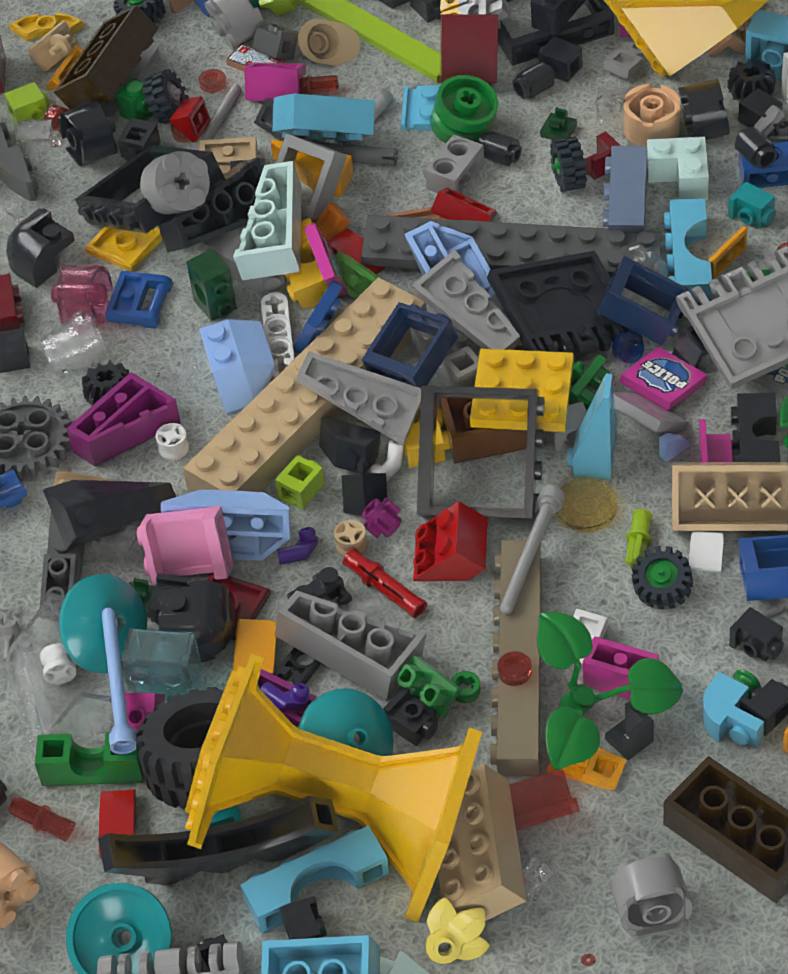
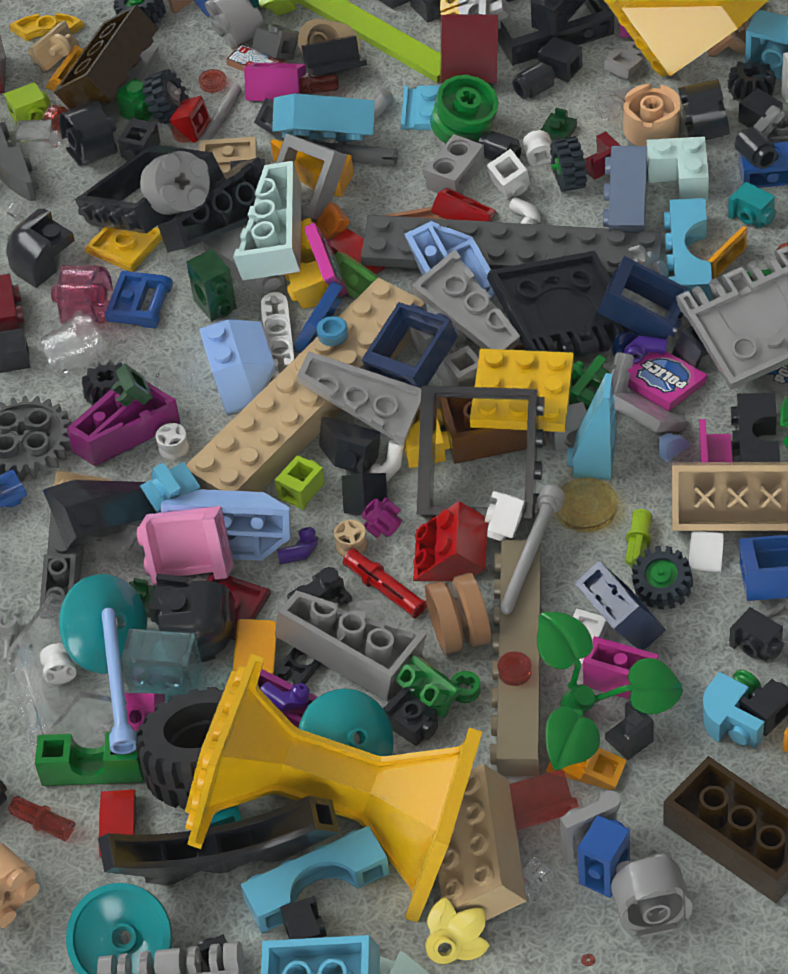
none -> dark green tile [112,364,153,406]
none -> medium azure brick [140,462,201,513]
none -> black panel [301,35,367,75]
none -> dark azure tile [317,316,348,346]
none -> medium nougat wheel [425,573,491,656]
none -> white brick [485,491,527,541]
none -> white brick [487,149,531,199]
none -> white arm [509,197,541,224]
none -> white wheel [522,130,552,166]
none -> light grey plate [560,790,620,864]
none -> dark blue window [575,560,666,650]
none -> blue brick [577,815,630,898]
none -> light grey axle [611,352,634,414]
none -> dark purple arm [624,336,667,364]

